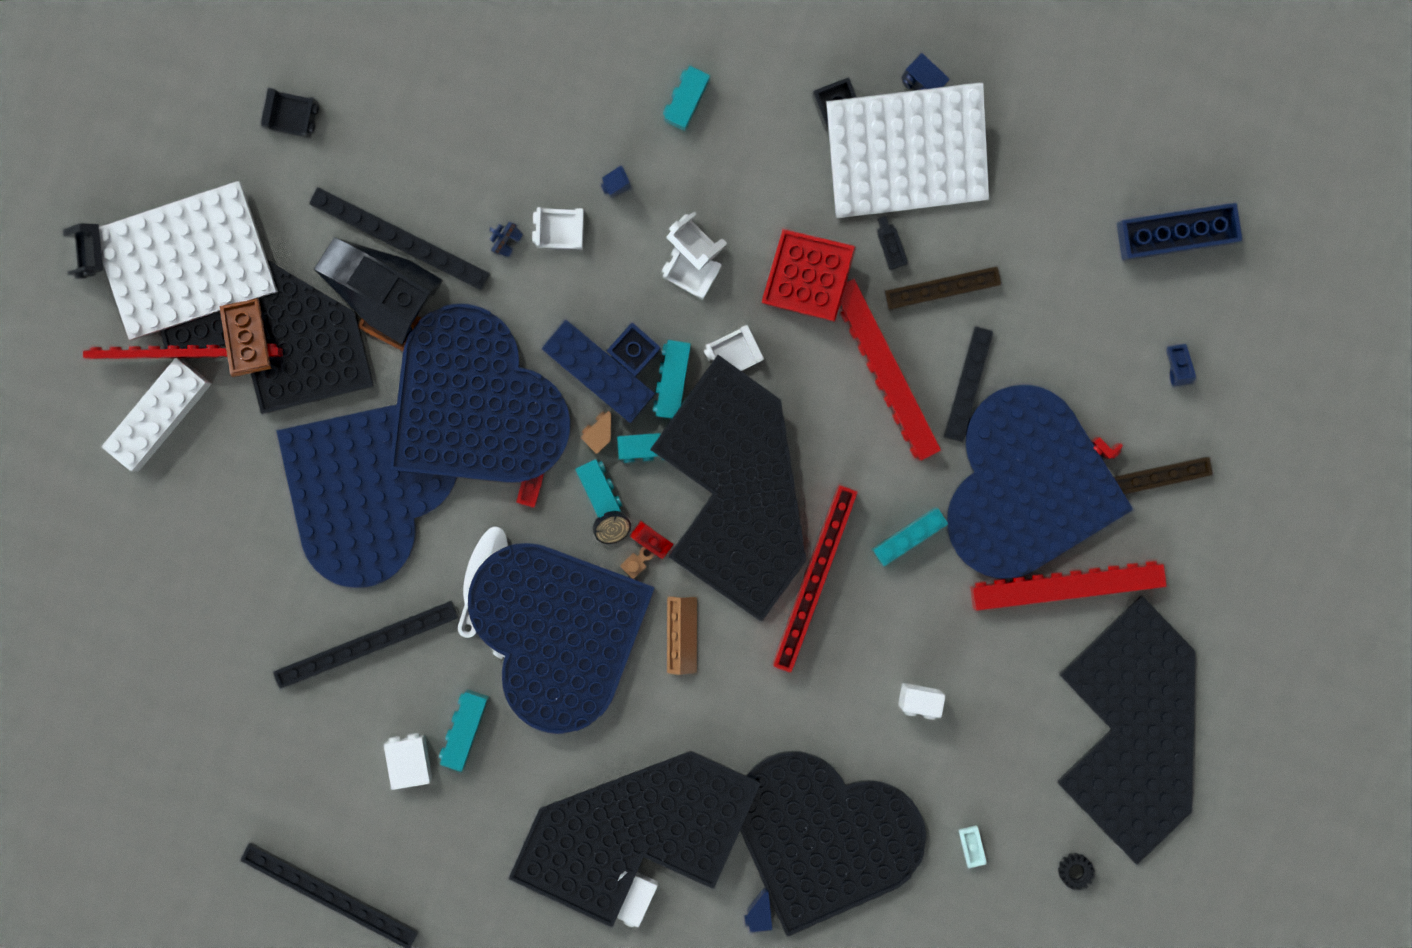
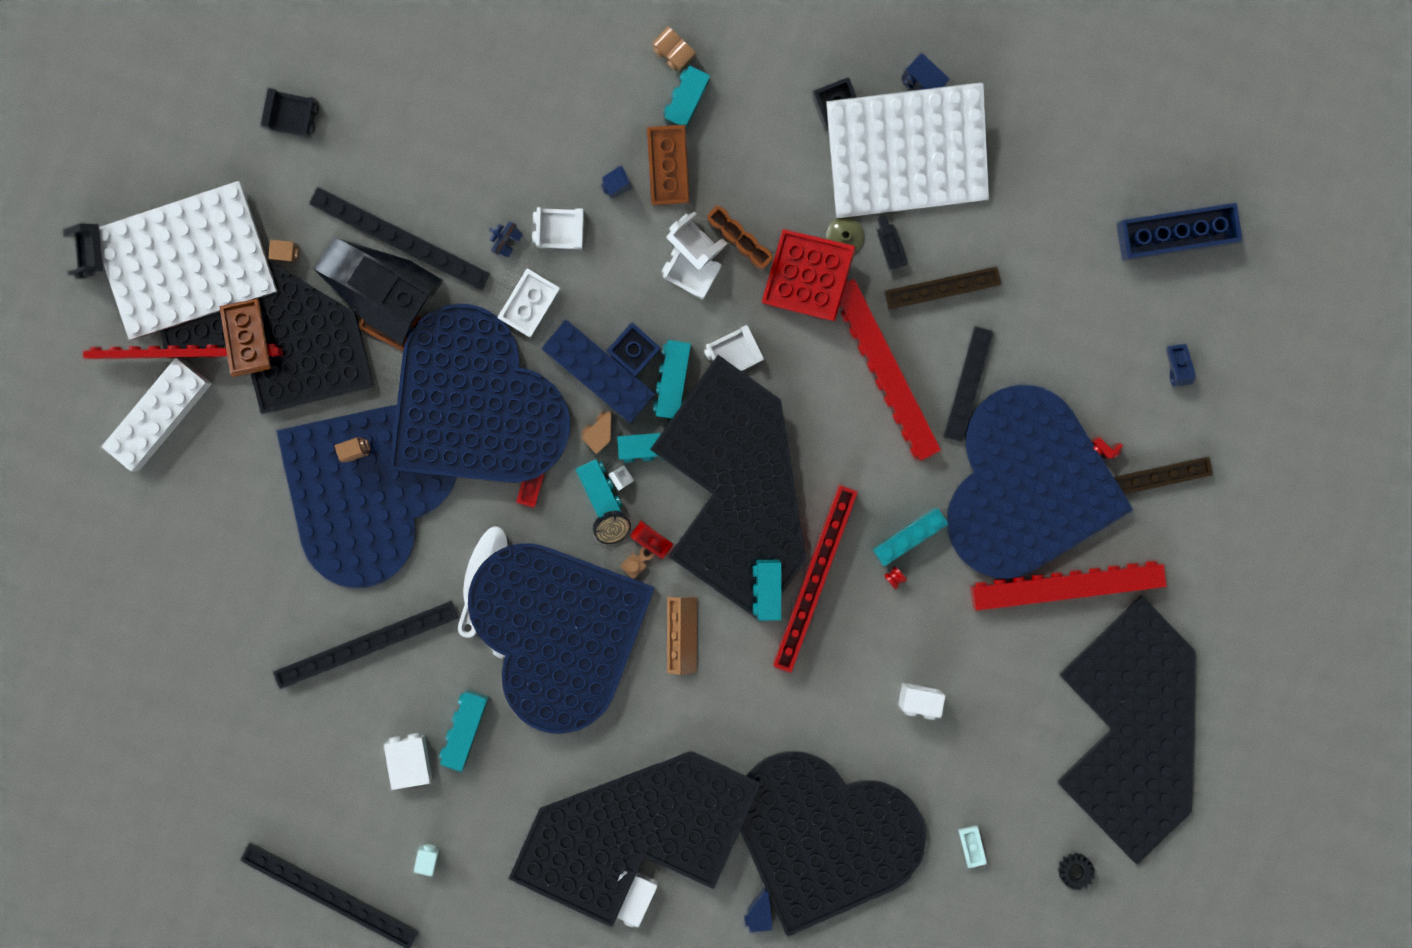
none -> medium nougat brick [268,240,300,263]
none -> medium nougat brick [335,437,371,463]
none -> light aqua brick [413,844,440,876]
none -> white plate [497,268,560,338]
none -> white plate [608,465,634,491]
none -> dark orange tile [647,125,690,205]
none -> medium nougat brick [652,26,696,73]
none -> dark orange brick [707,205,773,271]
none -> teal brick [753,560,781,621]
none -> olive dish [826,217,864,252]
none -> red wheel [883,566,907,590]

